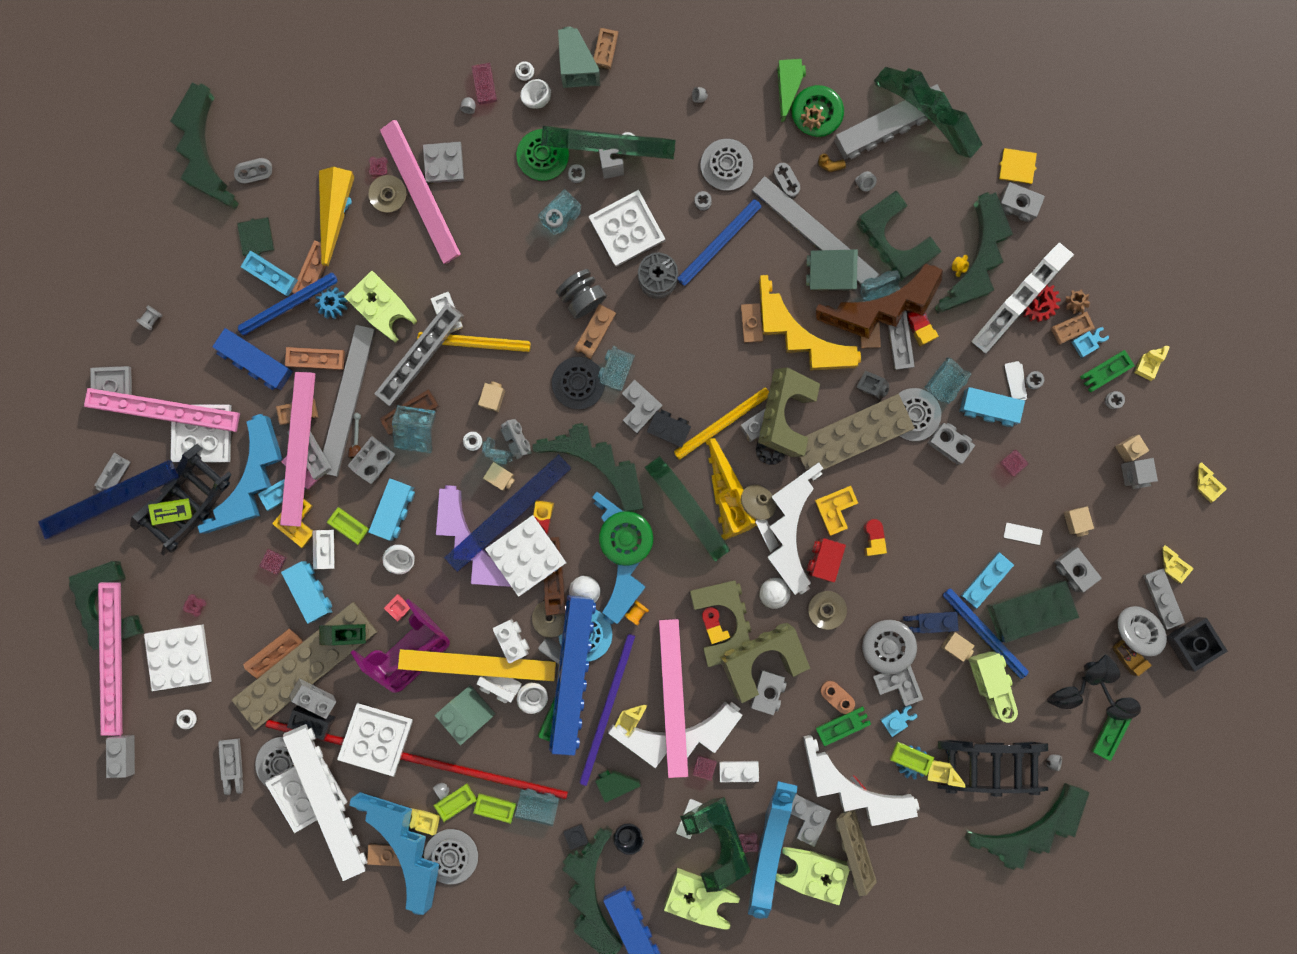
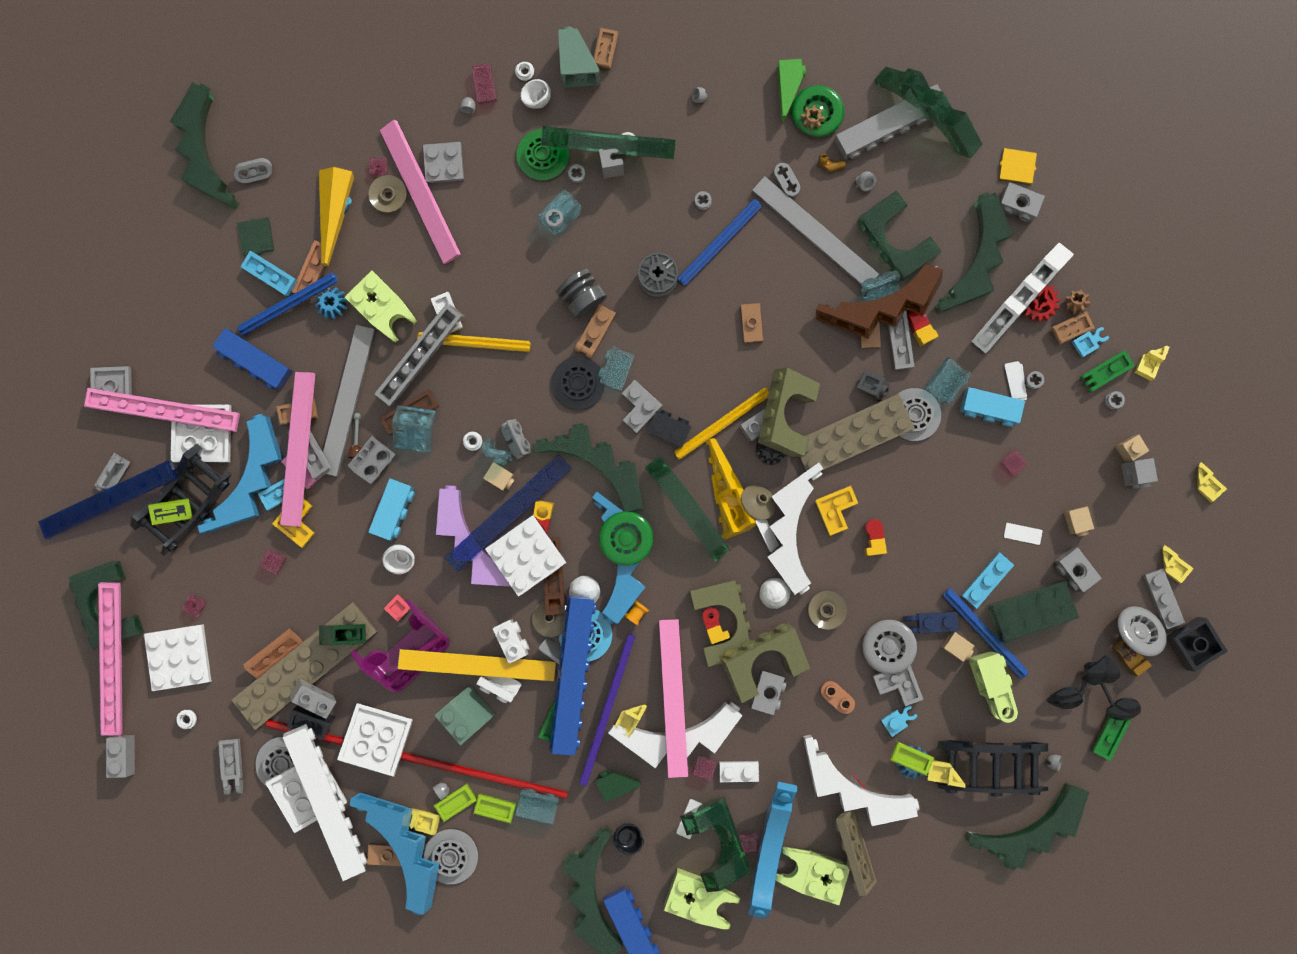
light grey bush [136,305,163,330] -> none
medium azure brick [281,561,332,624] -> none
nougat plate [285,347,345,370] -> none
white plate [313,530,334,569] -> none
lime tile [327,507,369,545] -> none
tan brick [478,381,505,412] -> none
white piece [517,683,548,714] -> none
black plate [563,823,589,850] -> none
white plate [589,190,665,267] -> none
light grey wheel [701,139,753,190] -> none
yellow arch [759,275,861,370] -> none
light grey plate [791,794,831,847] -> none
sand green slope [806,249,858,291] -> none
red brick [806,538,846,583] -> none
green hinge [816,706,871,746] -> none
light grey brick [927,423,975,465] -> none
yellow plate [952,255,969,277] -> none

